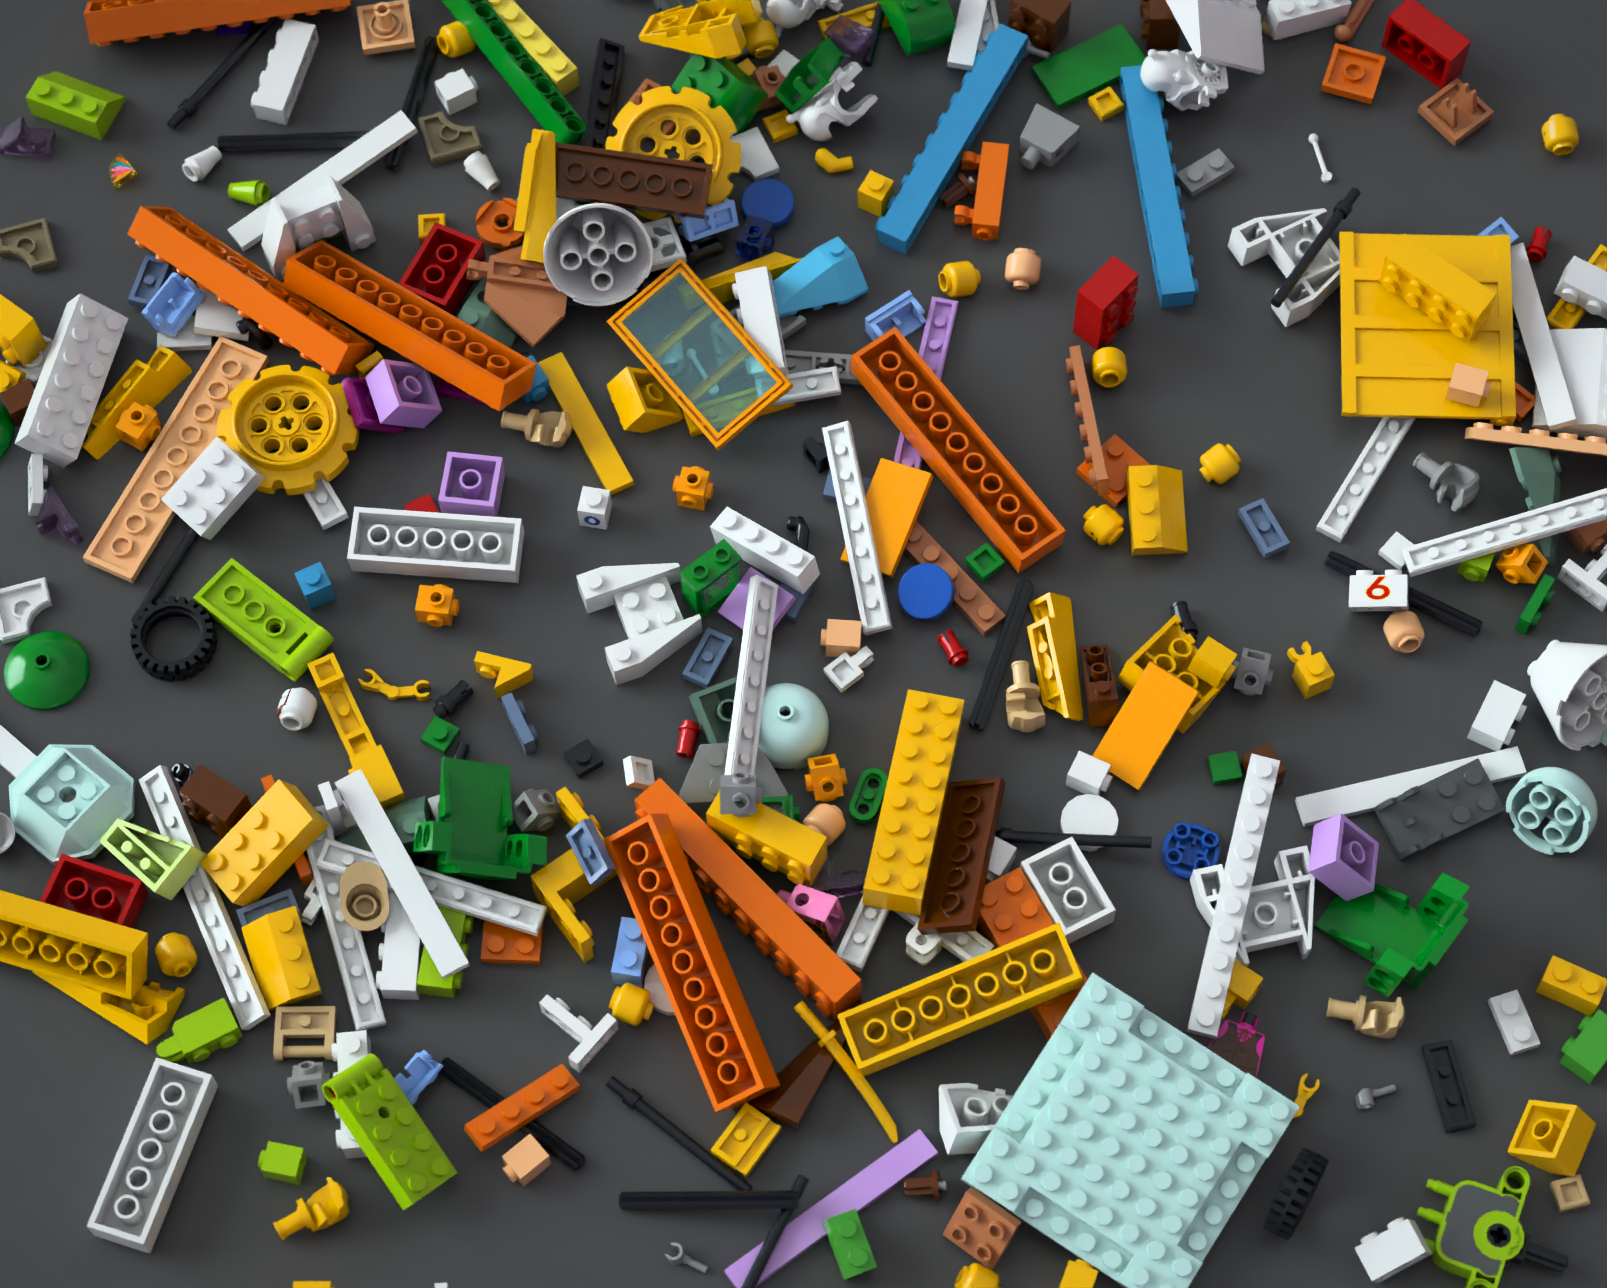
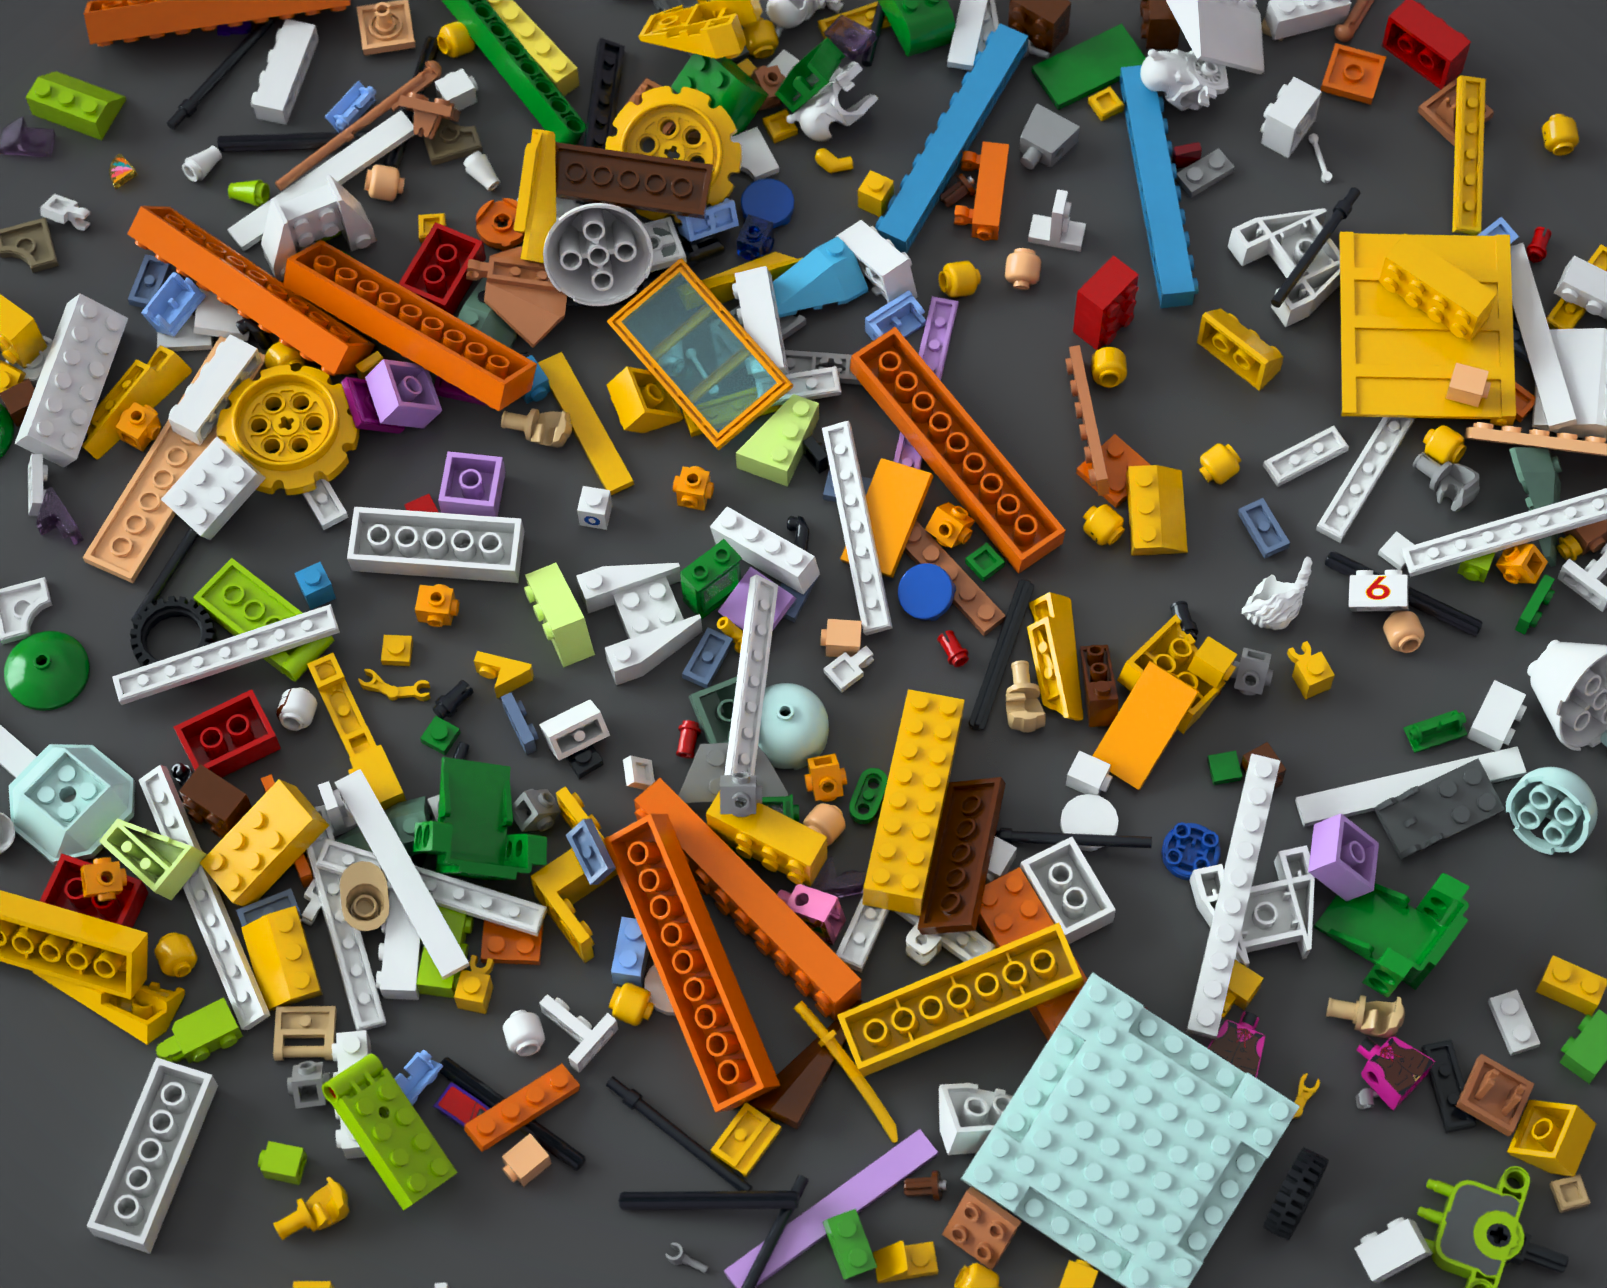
none -> white plate [40,194,90,231]
none -> light orange brick [80,857,127,901]
none -> white tile [112,604,340,705]
none -> white brick [168,334,262,446]
none -> red brick [174,689,281,778]
none -> yellow head [264,342,305,372]
none -> nougat bar [275,60,442,191]
none -> light blue hinge [325,81,376,132]
none -> light nougat head [364,164,405,201]
none -> yellow plate [381,635,413,666]
none -> nougat plate [398,92,461,140]
none -> red slope [432,1082,490,1128]
none -> yellow brick [454,955,494,1014]
none -> white head [503,1010,545,1057]
none -> yellowish green wedge [524,563,595,667]
none -> white brick [539,700,610,761]
none -> yellow arm [717,616,743,653]
none -> yellowish green wedge [736,394,819,487]
none -> white wedge [835,220,918,303]
none -> yellow slope [873,1241,938,1284]
none -> light orange brick [925,502,975,548]
none -> white bracket [1028,189,1086,252]
none -> dark red tile [1172,142,1202,169]
none -> yellow slope [1197,308,1284,391]
none -> white hair [1242,557,1312,630]
none -> white brick [1260,77,1322,158]
none -> white tile [1263,426,1349,487]
none -> torso [1356,1037,1435,1111]
none -> green hinge [1403,710,1468,753]
none -> yellow head [1423,425,1467,465]
none -> yellow tile [1452,75,1486,235]
none -> nougat plate [1456,1054,1534,1137]
none -> yellow plate [1557,534,1582,561]

